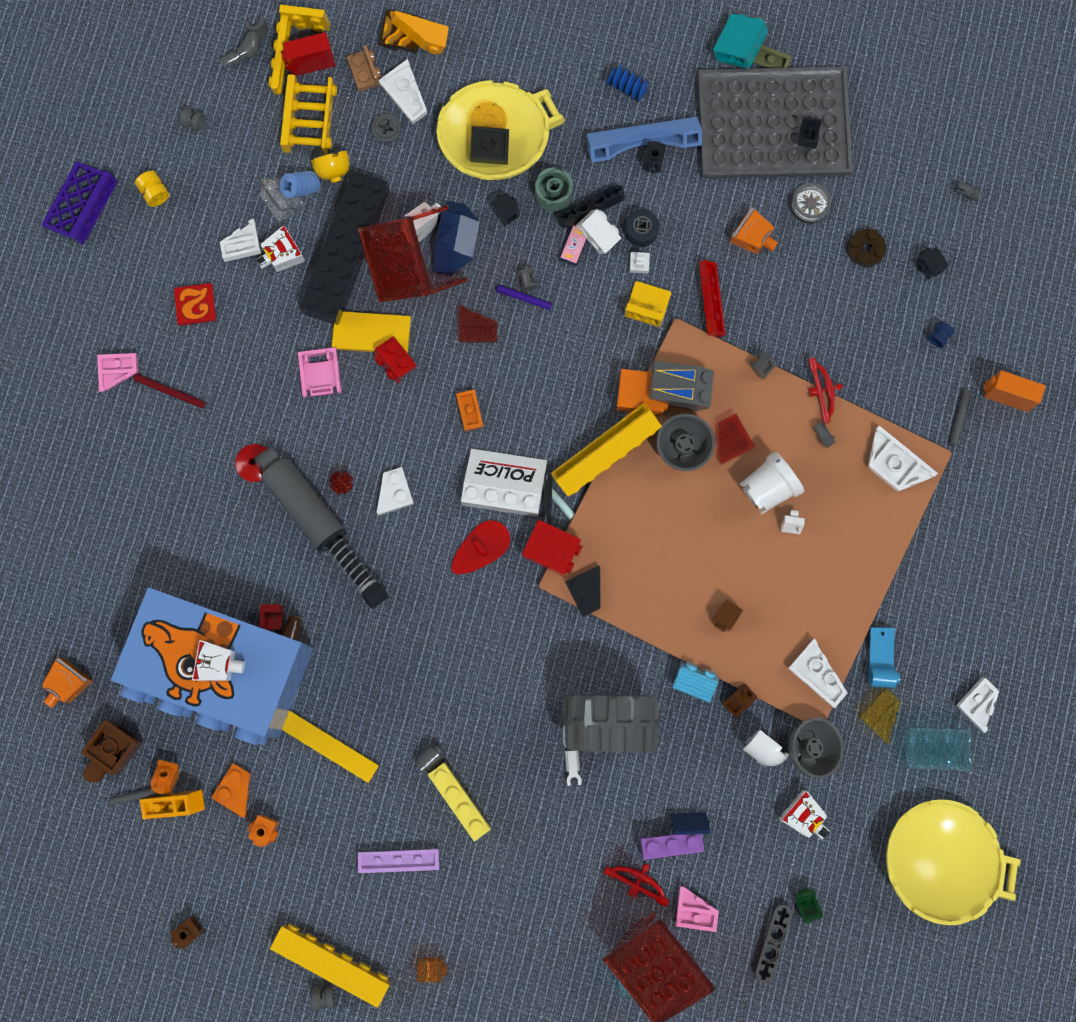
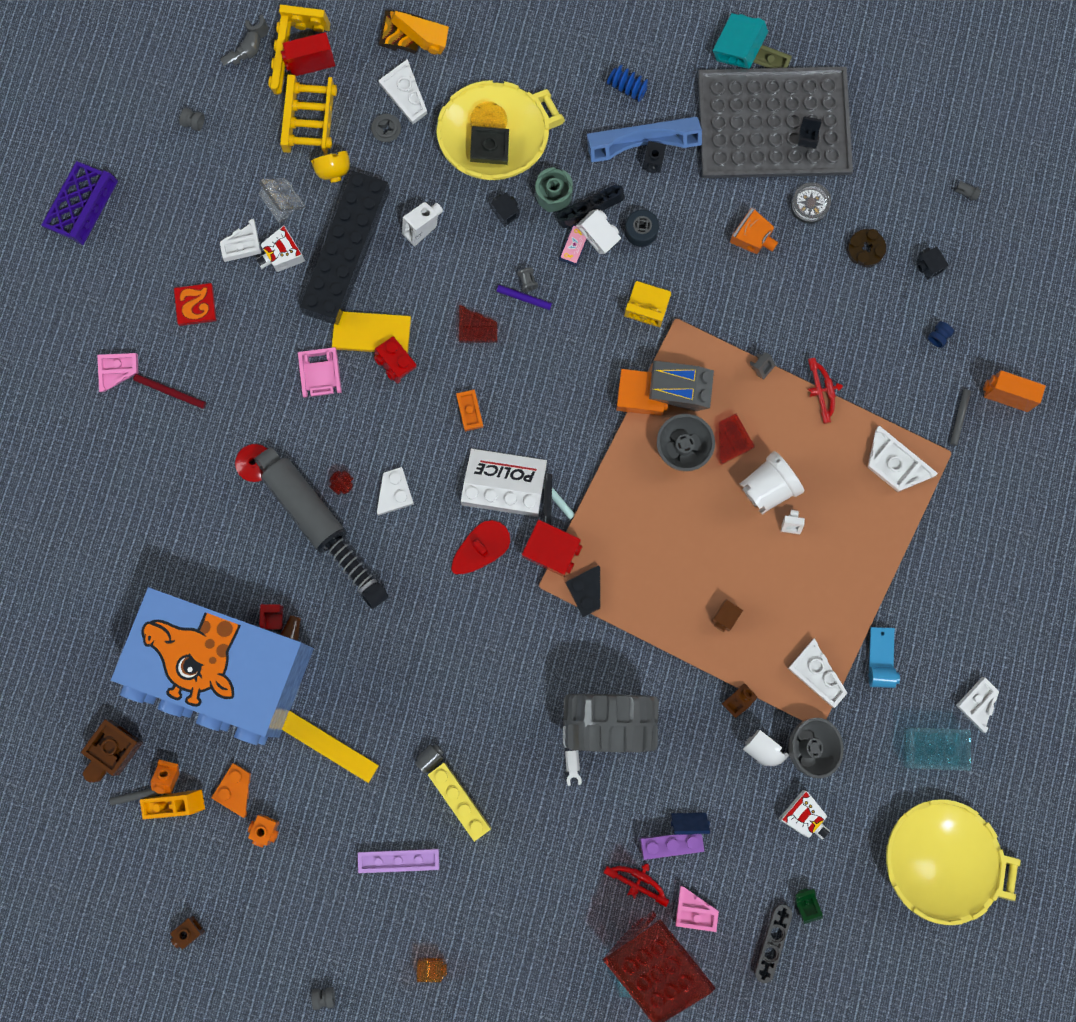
orange torso [42,657,93,708] -> none
yellow wheel [135,170,170,207] -> none
white torso [192,640,245,681] -> none
yellow brick [270,923,391,1008] -> none
medium blue piece [280,171,320,198] -> none
medium nougat bracket [347,45,381,92] -> none
clear red piece [358,205,468,303] -> none
dark blue wedge [433,201,480,276] -> none
yellow brick [551,403,662,497] -> none
white tile [630,252,650,273] -> none
medium azure brick [672,662,719,703] -> none
red plate [699,260,726,338] -> none
dark grey pin [813,422,836,448] -> none
clear yellow wing [858,688,901,744] -> none

